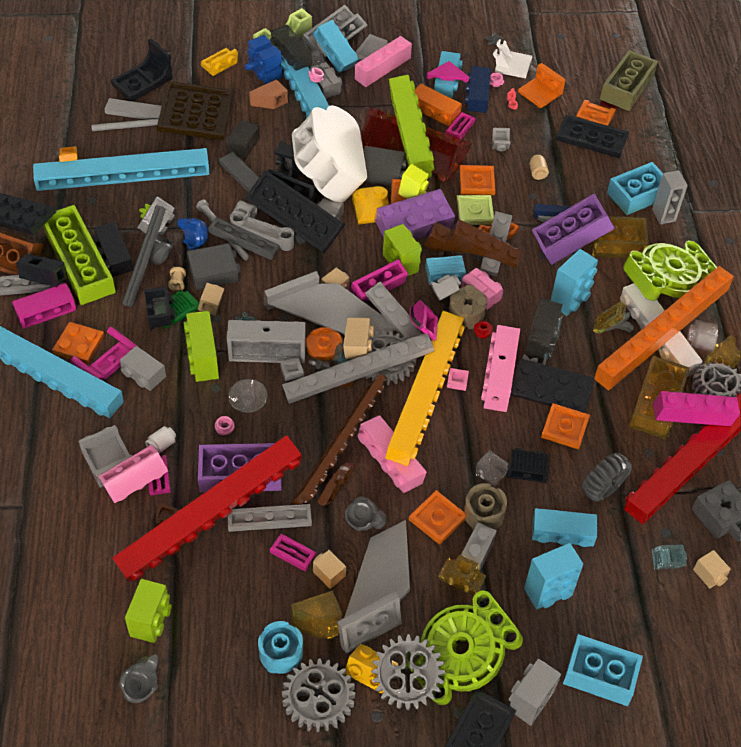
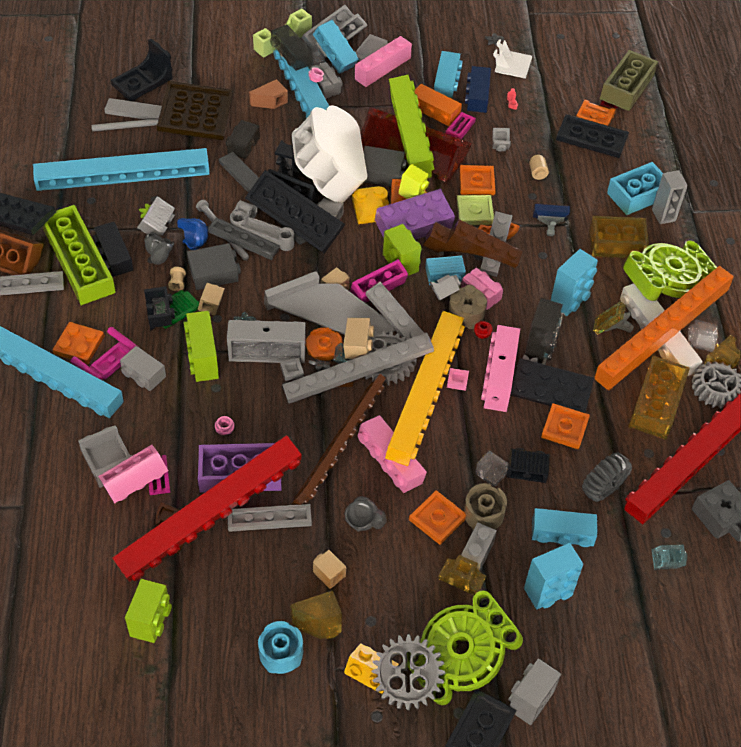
dark pink brick [12,283,76,329] -> none
black brick [16,253,67,287] -> none
light orange tile [59,146,77,162] -> none
dark grey hair [119,655,159,703] -> none
dark grey axle [122,205,165,307] -> none
white brick [145,426,176,453] -> none
yellow bracket [201,48,238,76] -> none
clear dish [228,379,268,413] -> none
blue brick [244,35,282,84] -> none
dark pink tile [270,534,317,572] -> none
light grey gear [282,658,355,732] -> none
reddish brown tile [317,461,354,506] -> none
light grey piece [337,520,410,654] -> none
dark pink slope [410,300,438,341] -> none
dark pink tile [427,61,469,83] -> none
bright pink plate [490,72,504,87] -> none
orange bracket [518,63,566,108] -> none
medium lavender brick [532,193,615,265] -> none
medium azure brick [563,634,643,706] -> none
dark pink brick [653,391,740,426] -> none
tan brick [693,550,731,589] -> none

